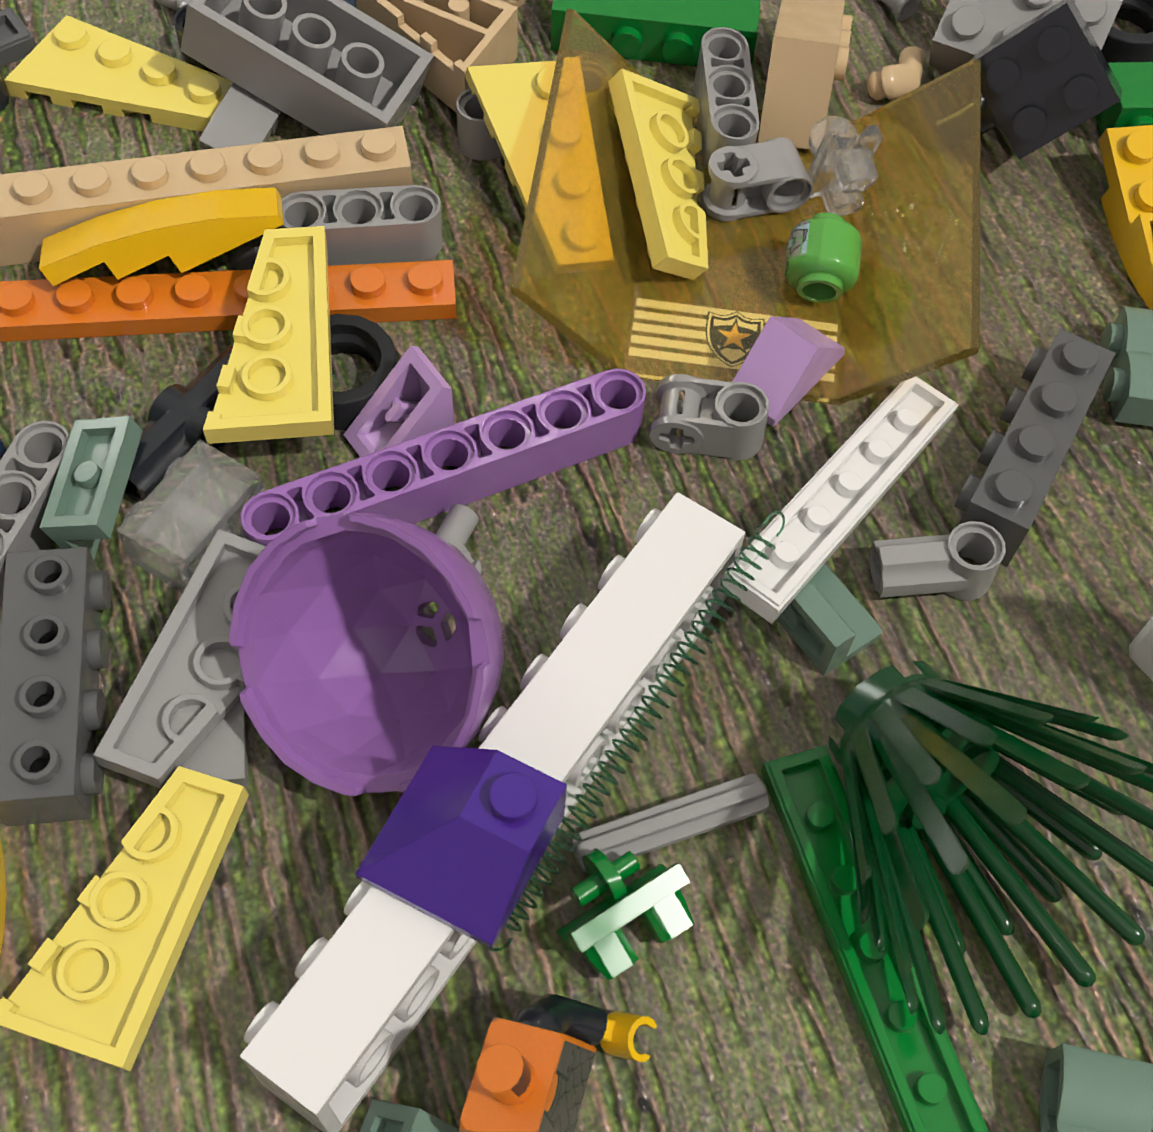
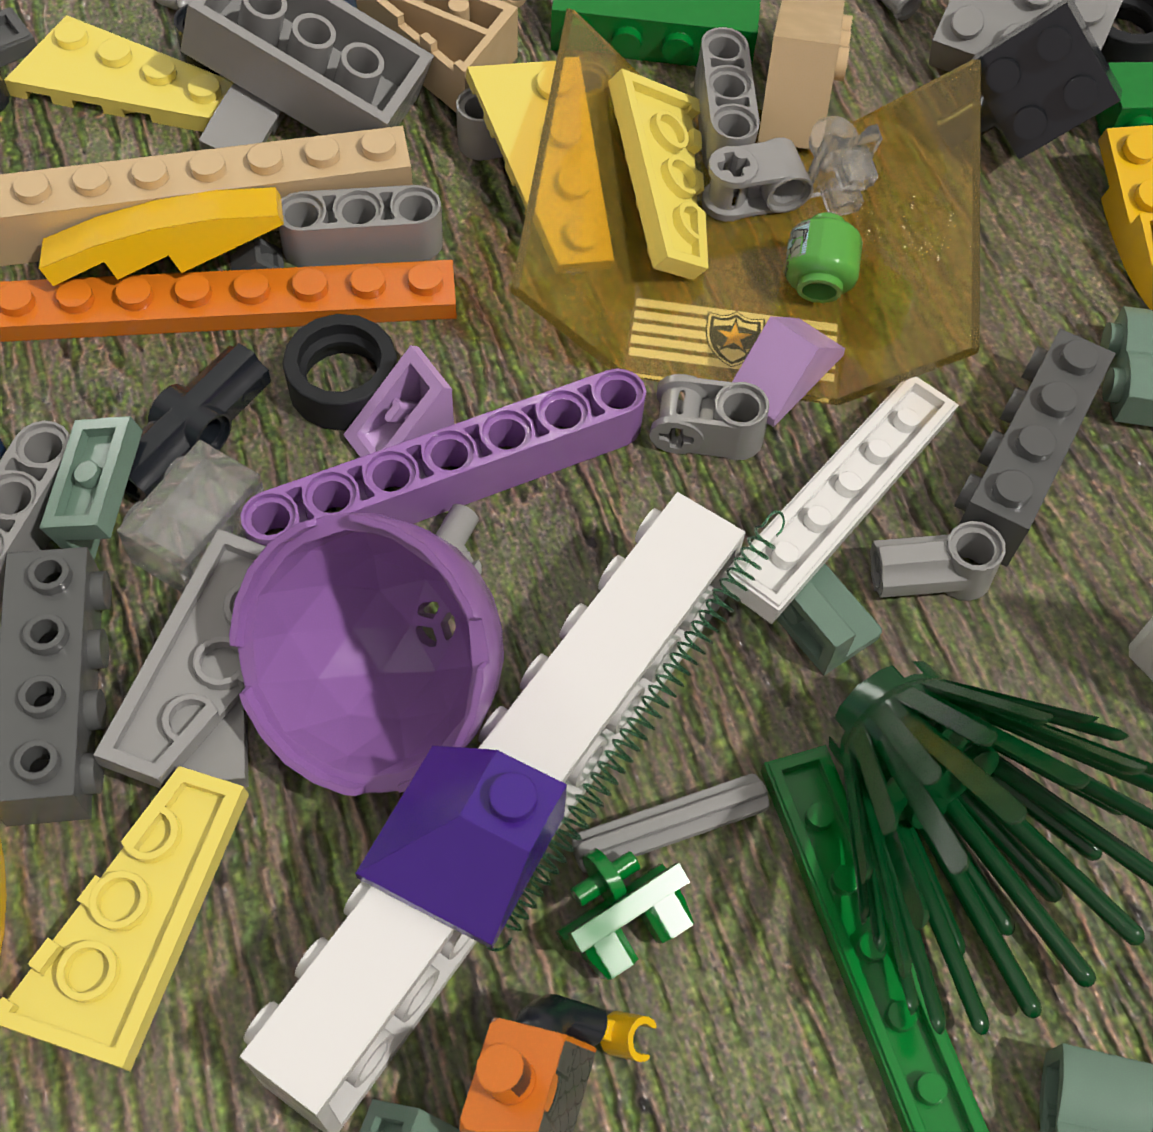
light yellow wing [203,226,334,444] -> none
tan arm [867,46,925,101] -> none

